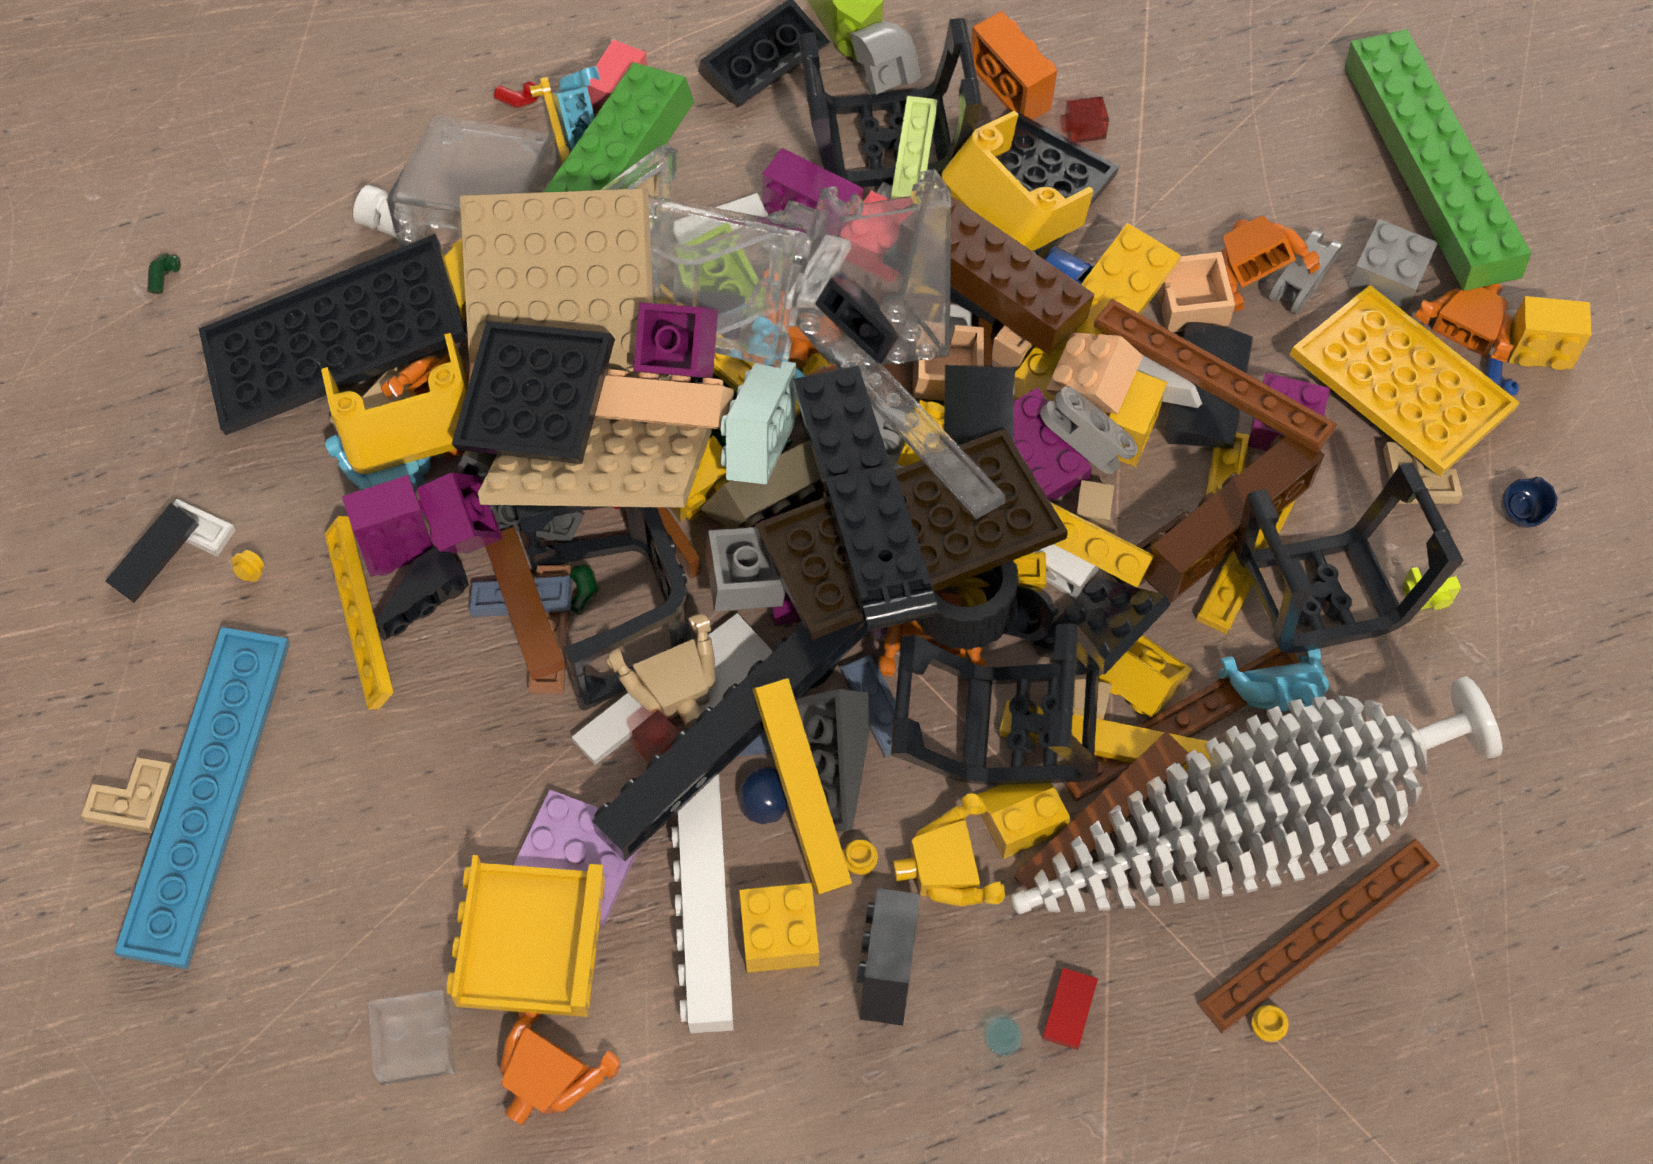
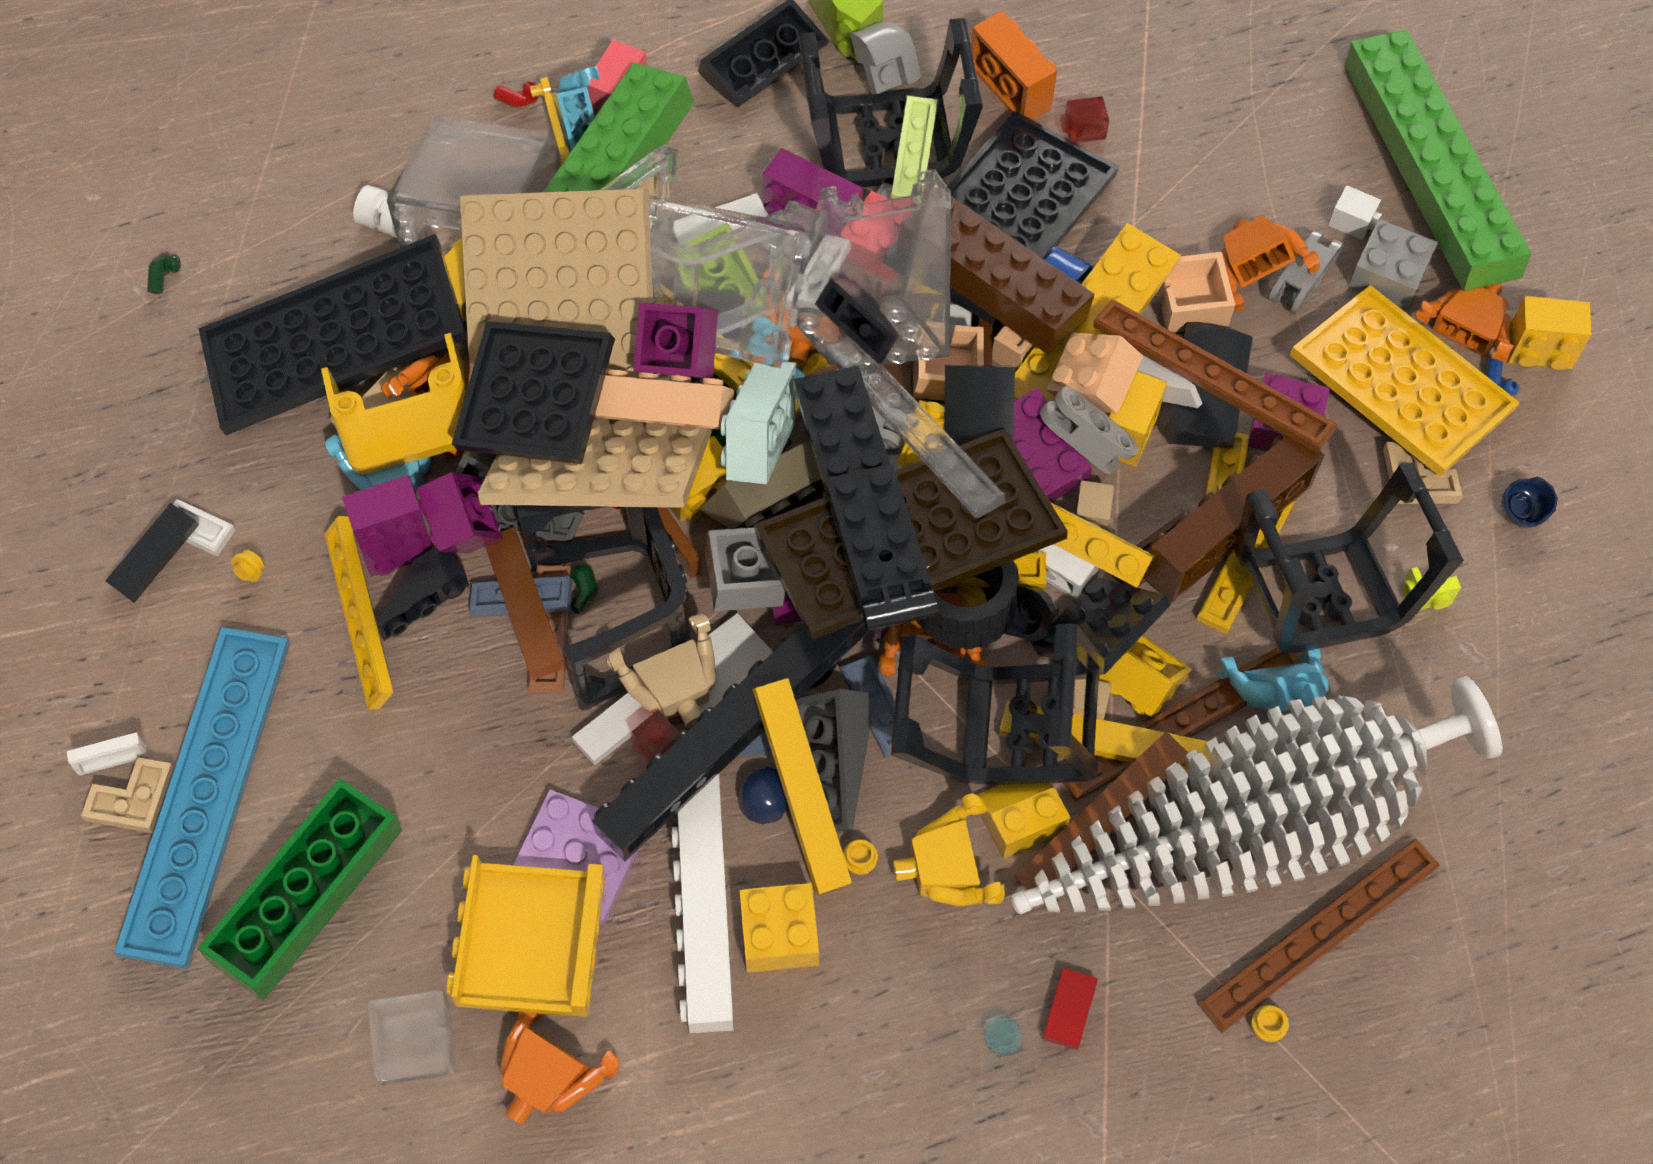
black wedge [856,888,920,1026] -> none
yellow windscreen [940,110,1094,251] -> none
none -> white tile [66,732,148,776]
none -> green brick [197,778,402,1001]
none -> white brick [1329,185,1382,240]

